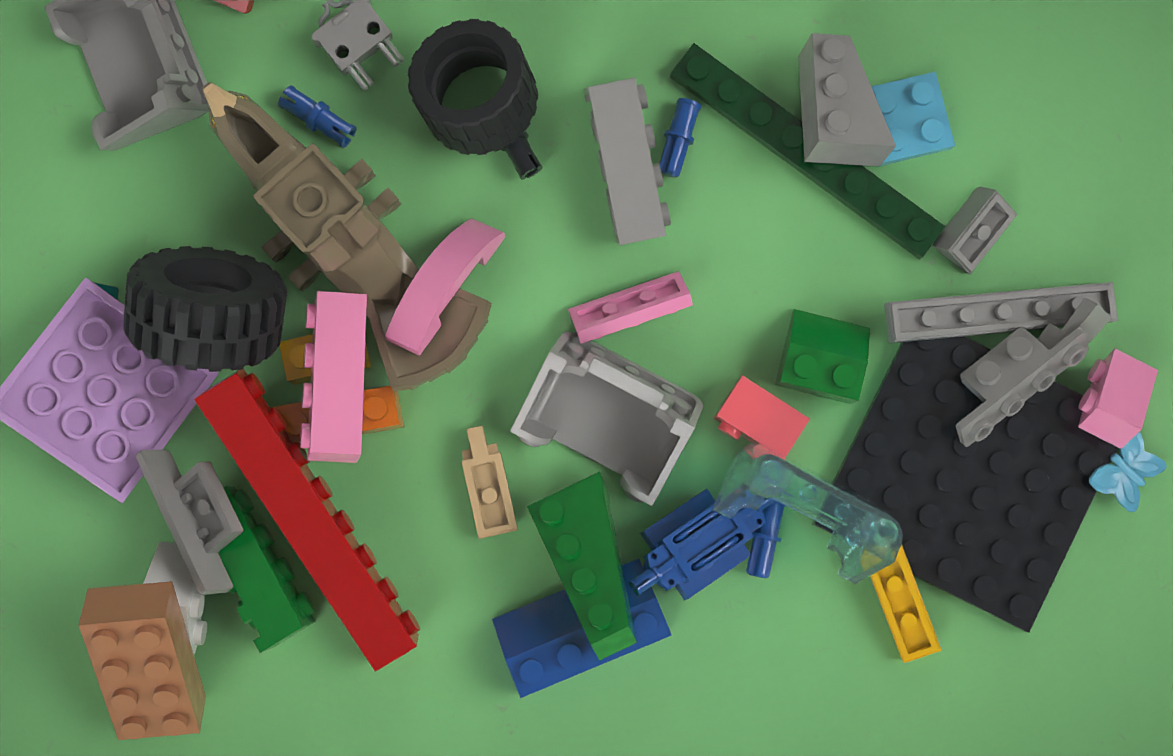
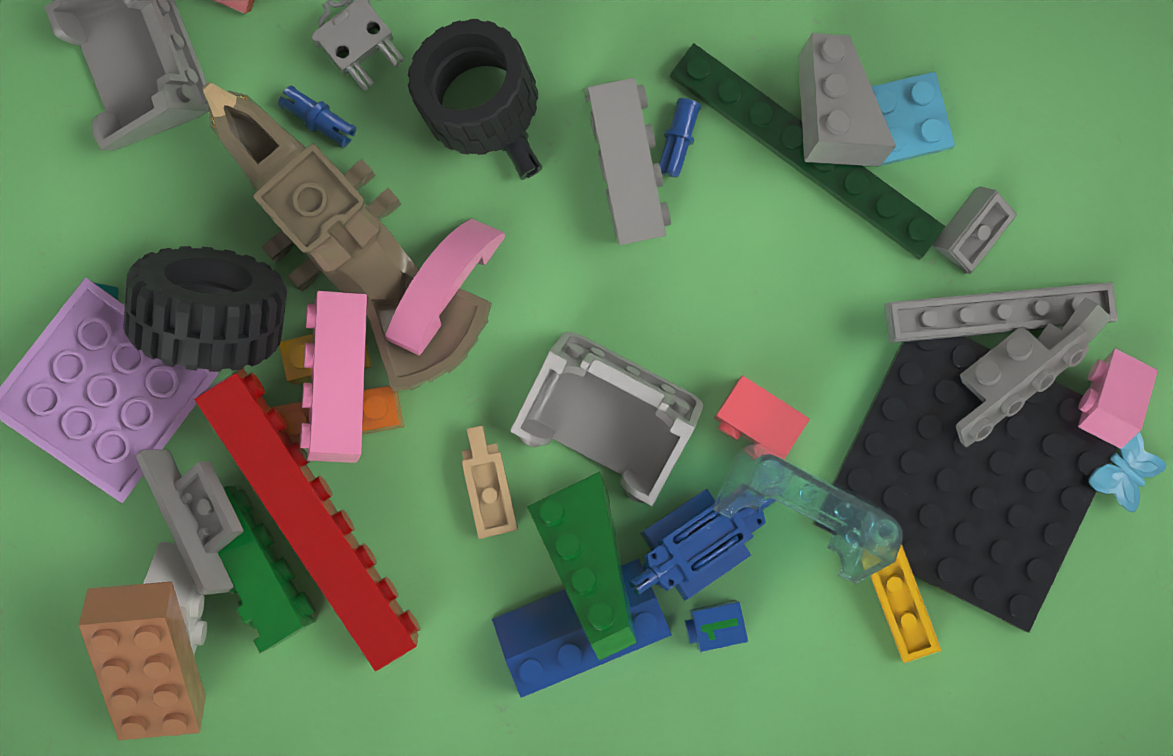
bright pink plate [568,271,693,344] -> none
blue axle [746,498,786,578] -> none
green slope [775,309,870,404] -> none
none -> blue brick [685,600,748,652]

